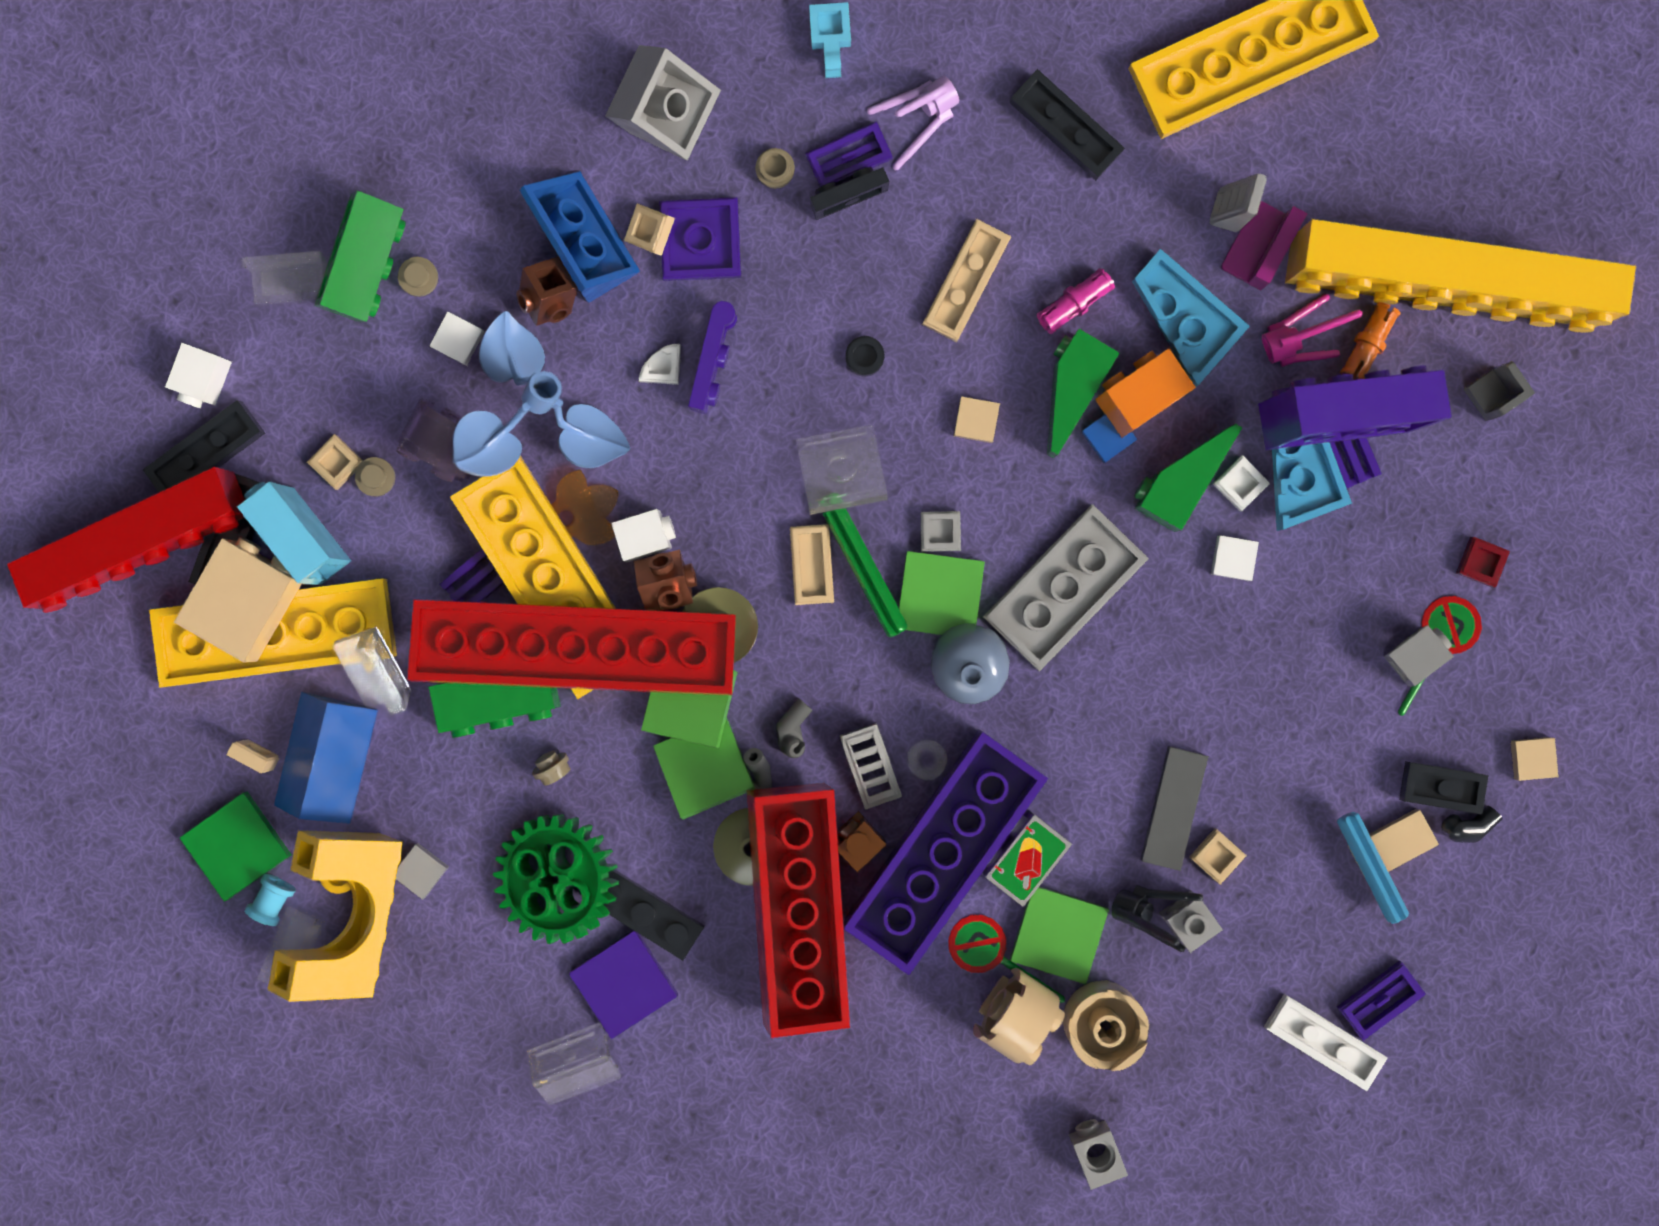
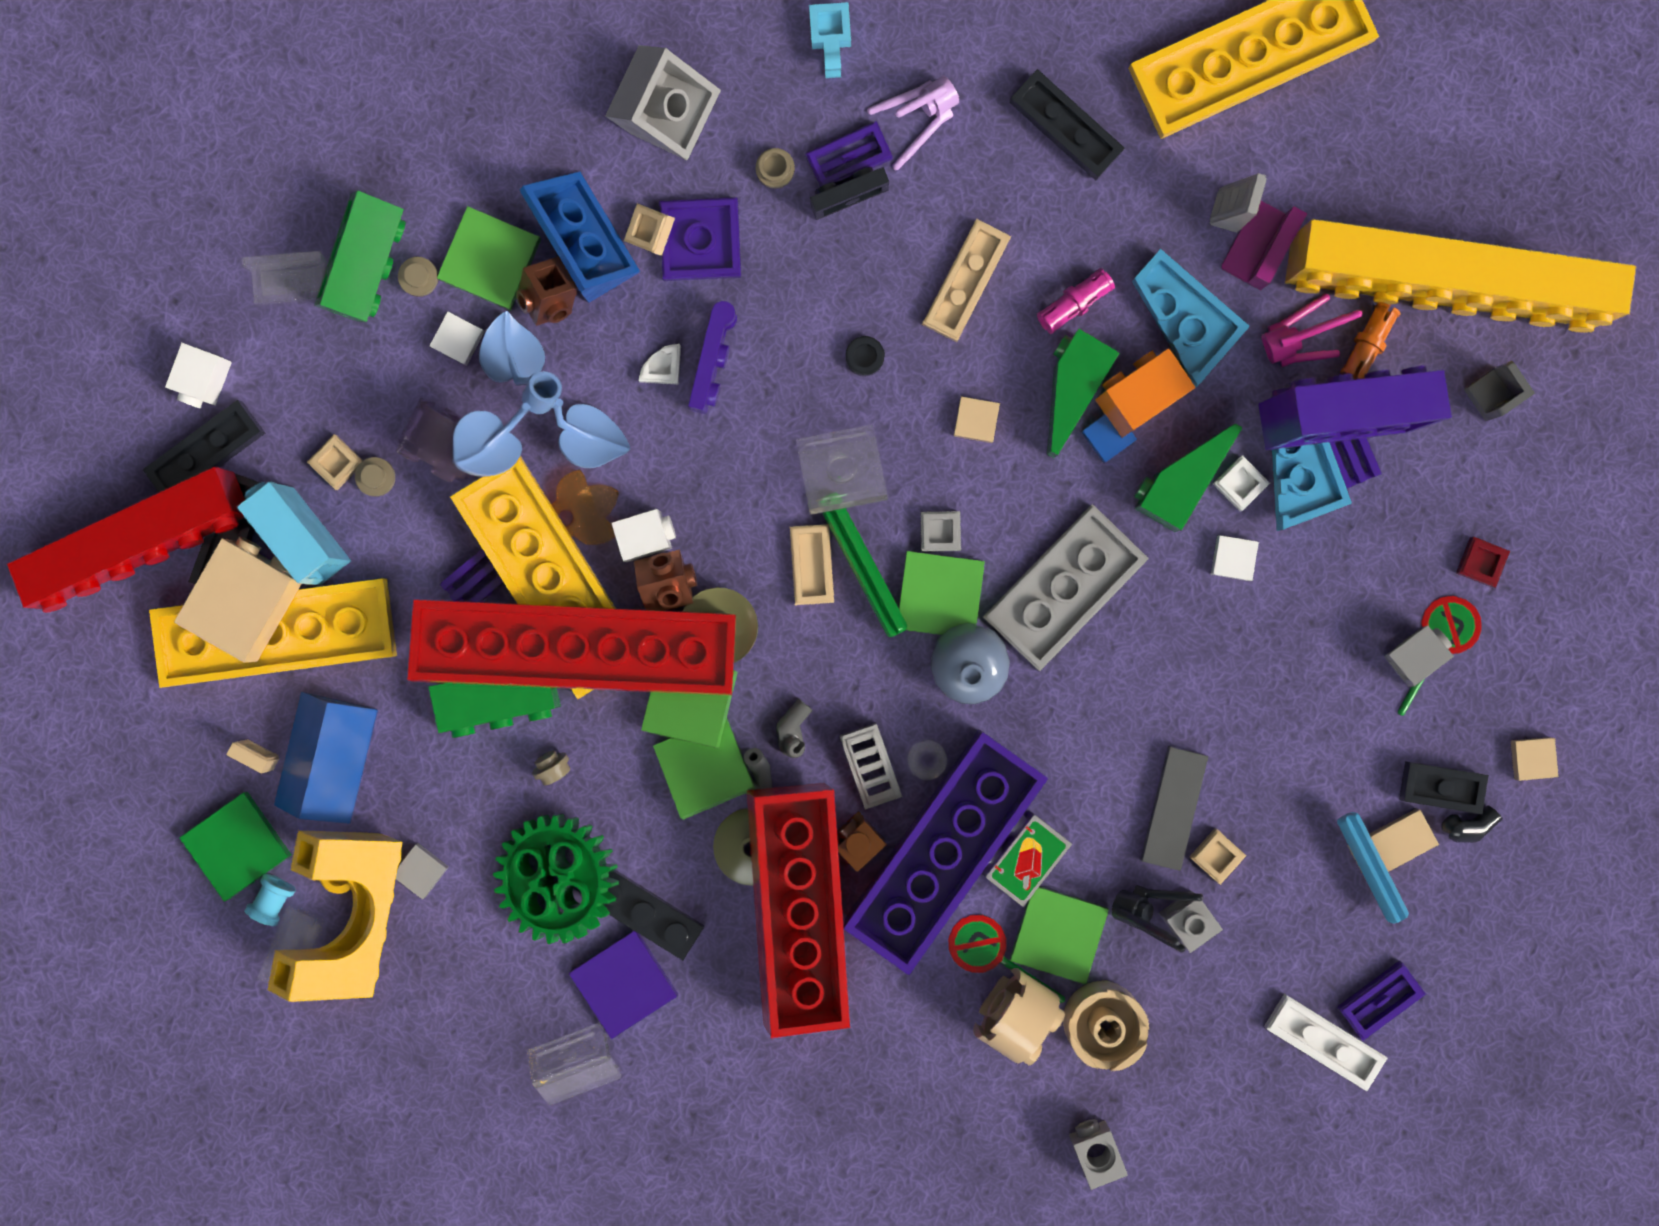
clear panel [333,626,411,715] -> none
none -> bright green tile [437,206,541,311]

